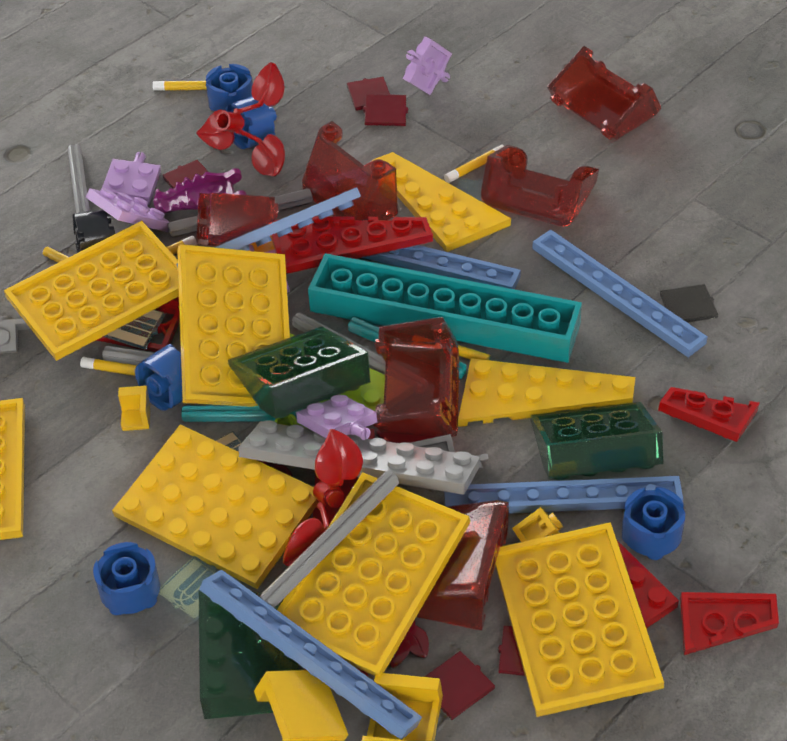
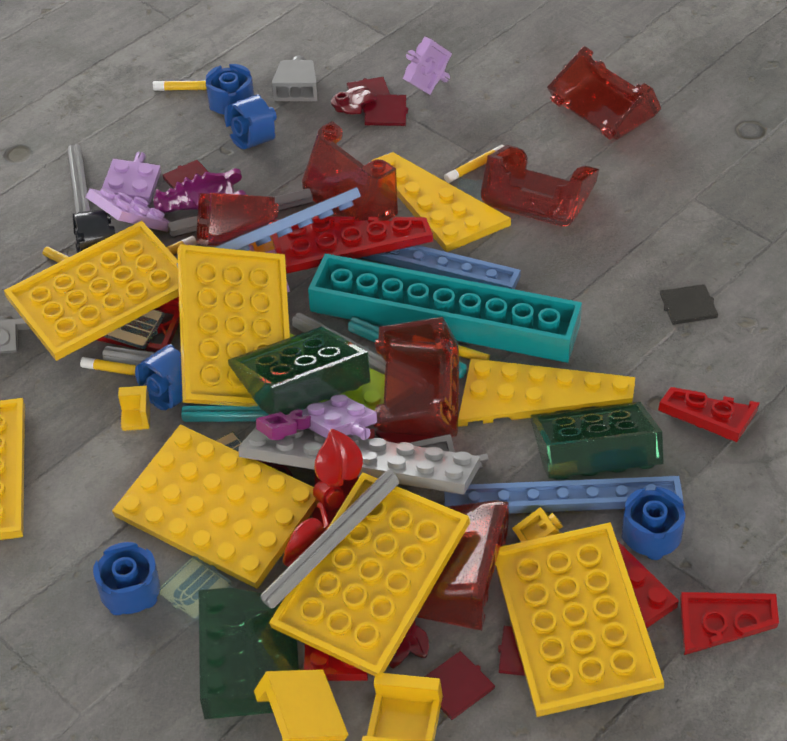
red plant [196,62,285,177] -> none
medium blue plate [199,570,422,740] -> none
medium blue plate [532,230,708,358] -> none
none -> magenta plate [256,410,311,440]
none -> light grey torso [272,55,318,101]
none -> dark red plate [331,86,377,114]

